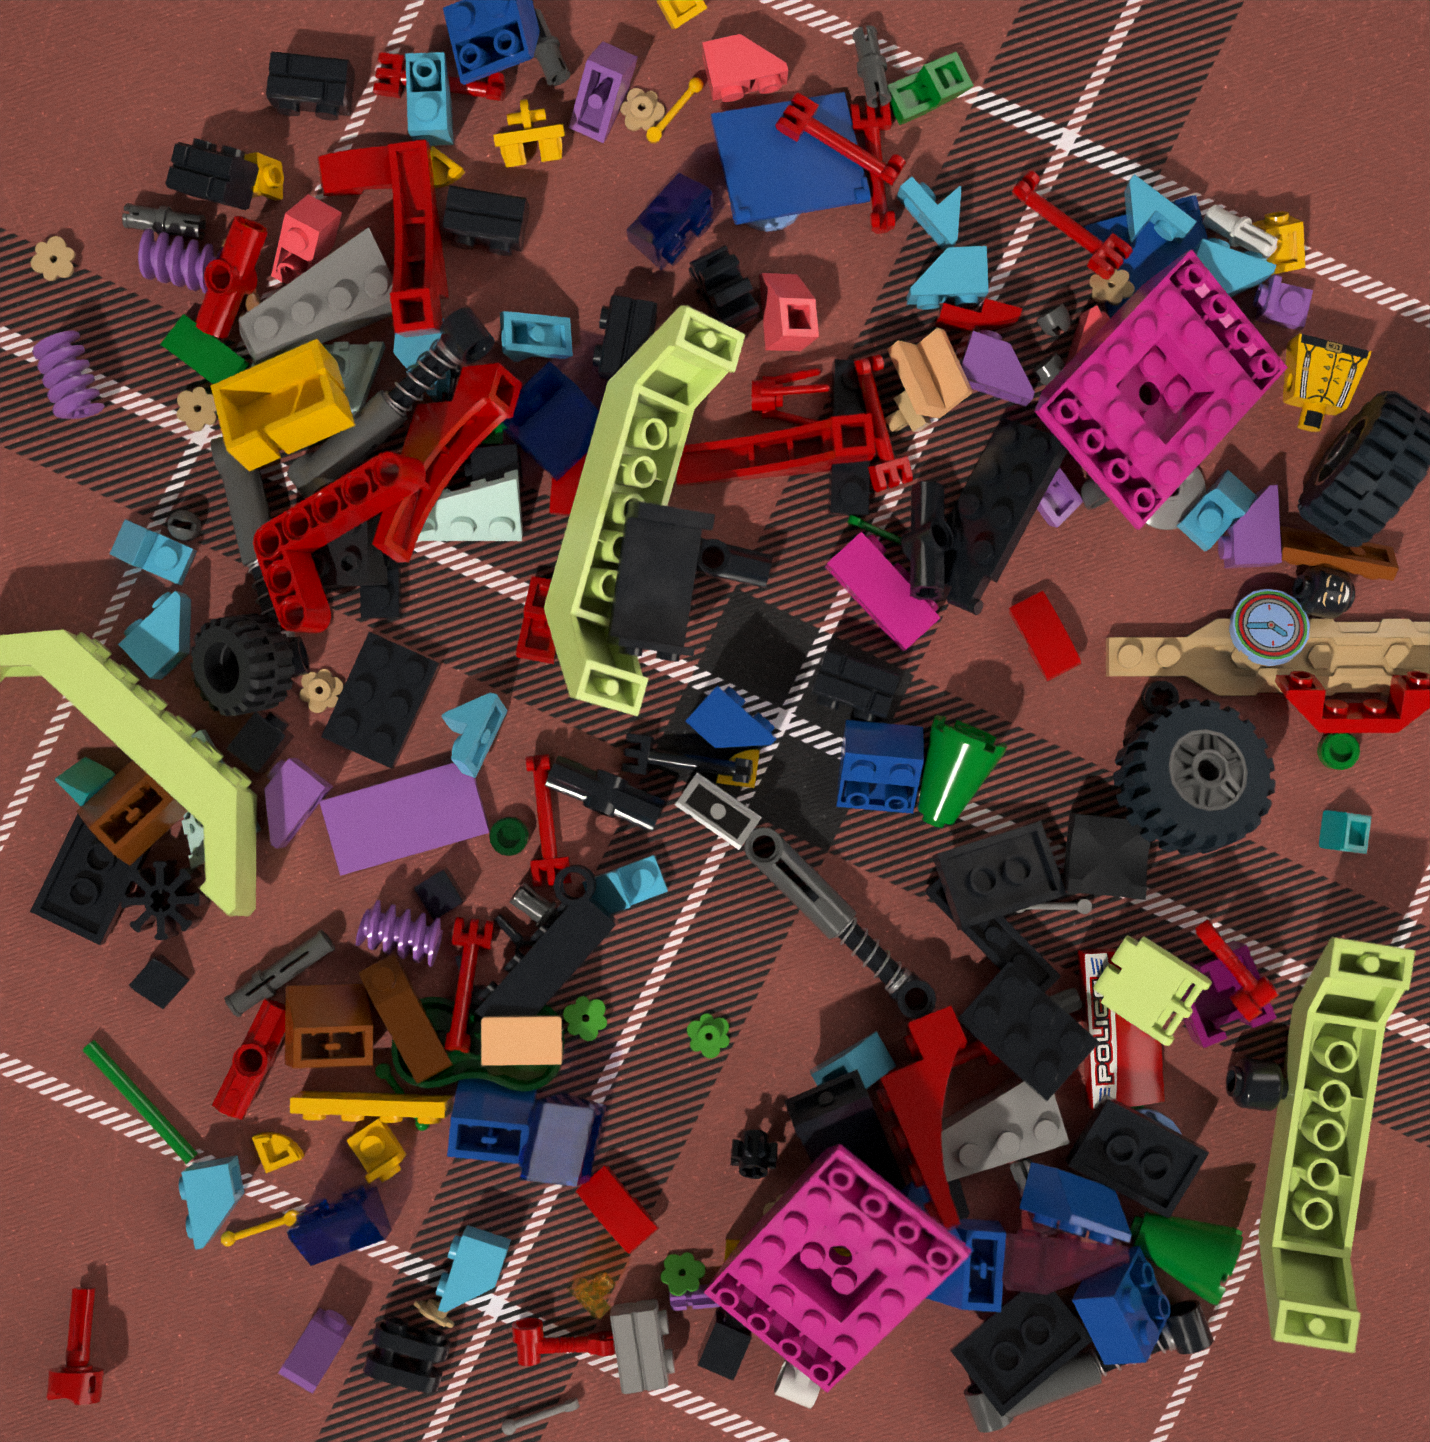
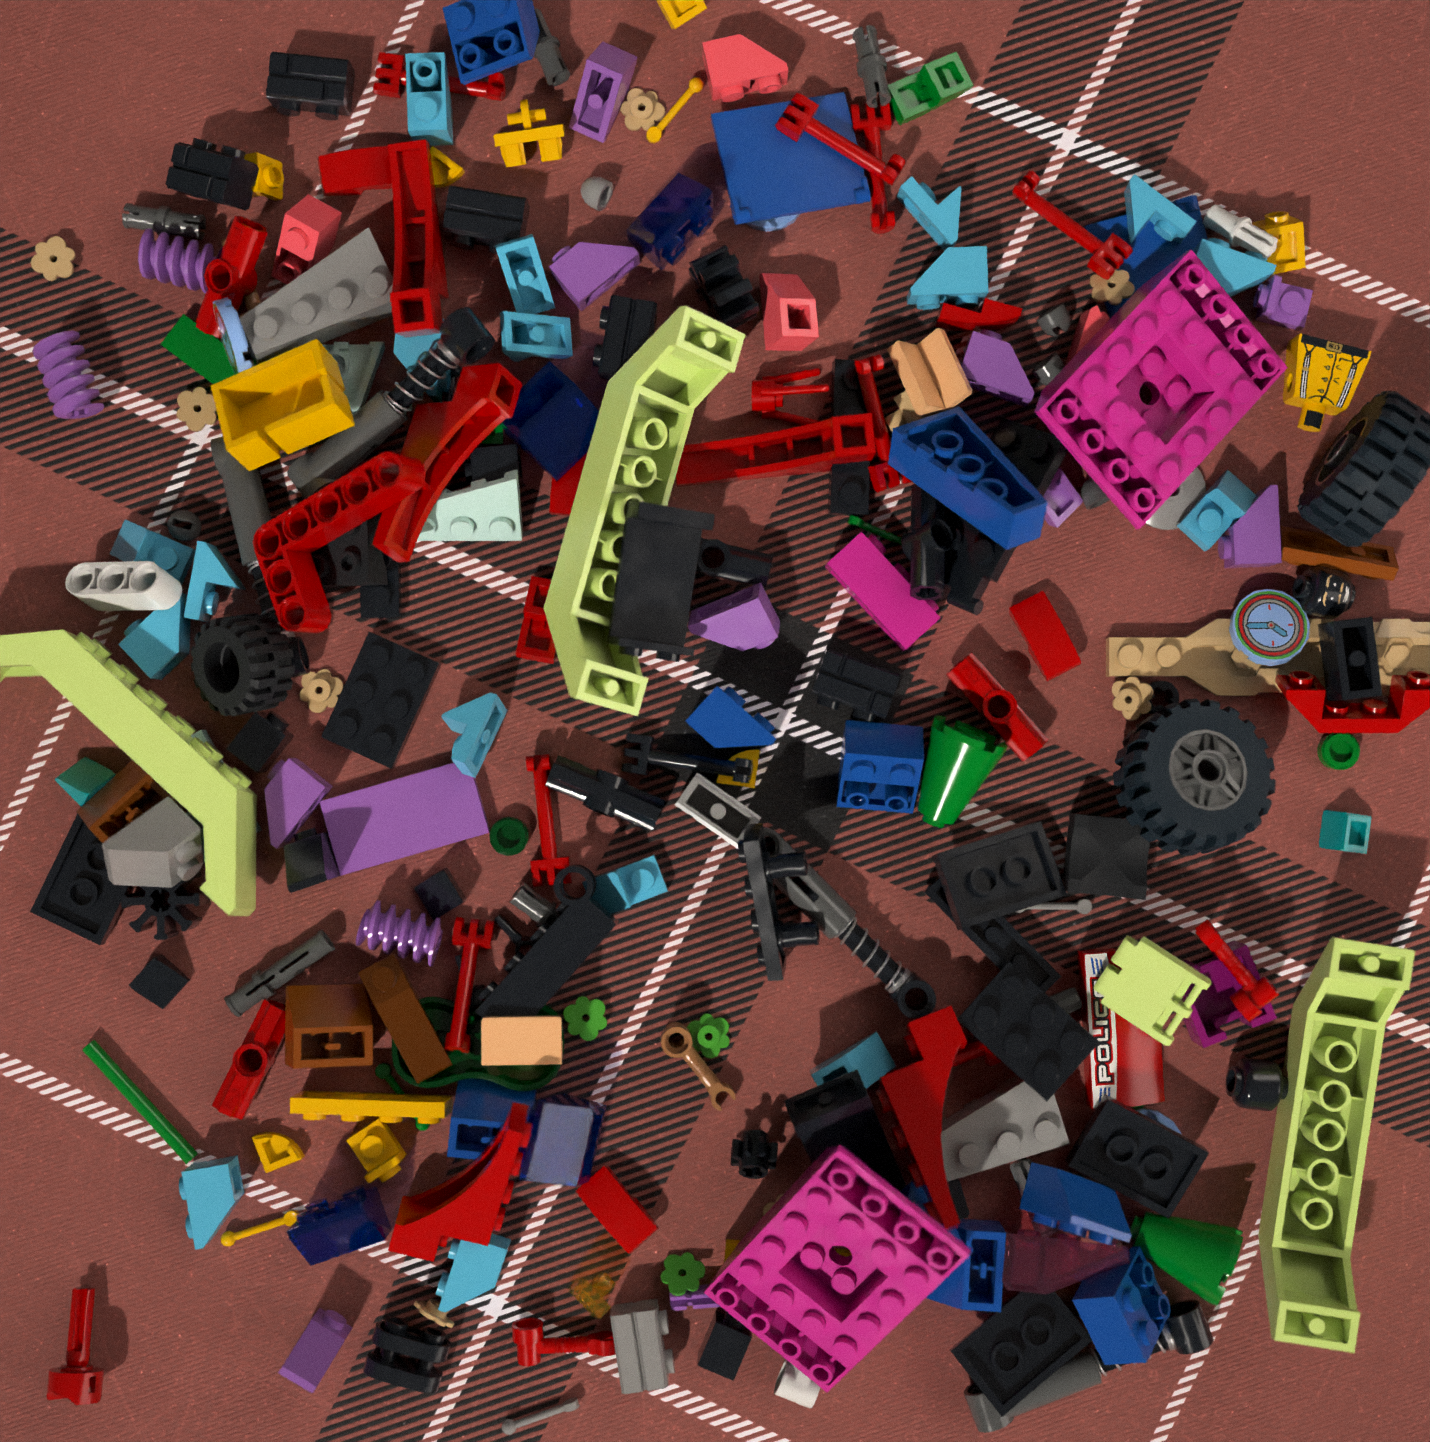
none -> white beam [65,561,182,611]
none -> light grey slope [102,796,203,888]
none -> medium azure slope [184,541,246,622]
none -> light blue tile [213,297,253,375]
none -> black slope [284,828,343,893]
none -> red arch [388,1102,532,1262]
none -> medium azure slope [495,234,555,314]
none -> medium lavender slope [549,242,640,311]
none -> light grey hinge [581,176,613,211]
none -> medium nougat brick [661,1022,736,1111]
none -> medium lavender slope [687,582,780,651]
none -> black plate [738,823,820,981]
none -> blue wedge [888,406,1048,550]
none -> red piece [946,652,1048,762]
none -> tan plant [1112,676,1153,721]
none -> black brick [1318,617,1382,702]

